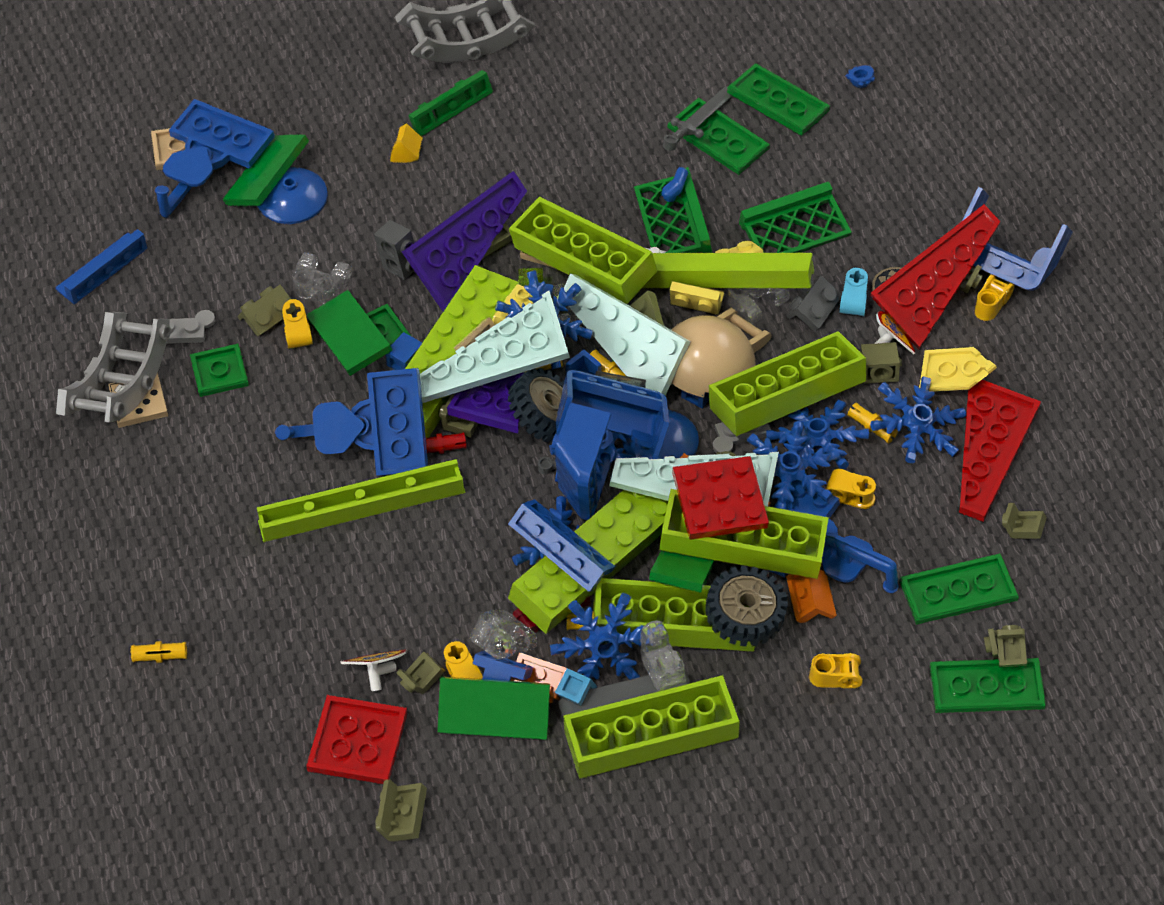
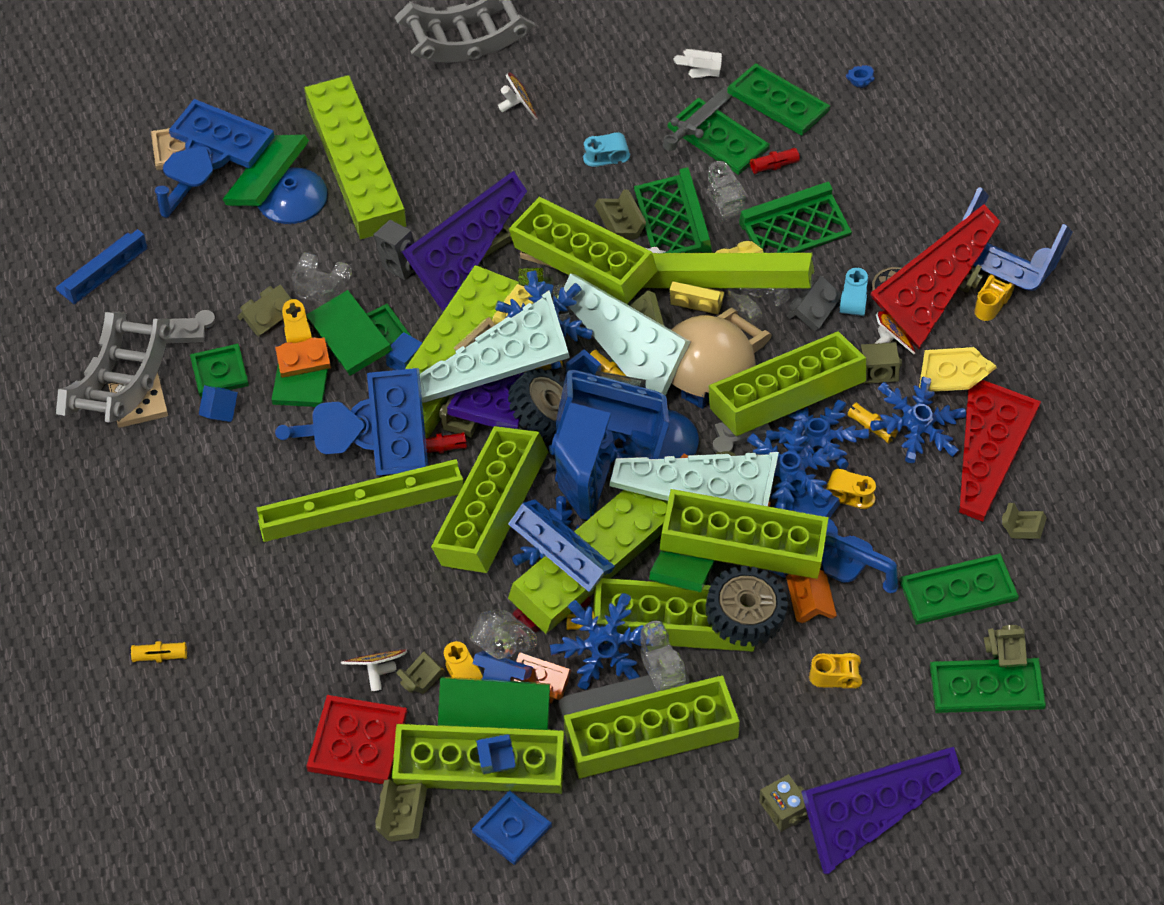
yellow tile [390,123,422,163] -> none
green hinge [408,70,493,136] -> none
dark azure panel [555,668,598,706] -> none
blue arm [662,167,688,202] -> none
red plate [672,456,769,540] -> none
none -> blue panel [199,385,238,422]
none -> green tile [271,364,329,407]
none -> orange bracket [275,337,331,378]
none -> lime brick [304,75,406,240]
none -> lime brick [392,724,565,794]
none -> lime brick [431,426,548,573]
none -> blue tile [472,790,552,865]
none -> blue panel [476,734,516,774]
none -> white shield [498,72,538,120]
none -> medium azure piece [583,132,630,167]
none -> olive bracket [594,190,646,240]
none -> white rock [673,49,722,78]
none -> clear piece [706,161,745,223]
none -> red pin [750,148,800,174]
none -> olive head [759,774,808,832]
none -> dark purple wing [801,747,961,874]

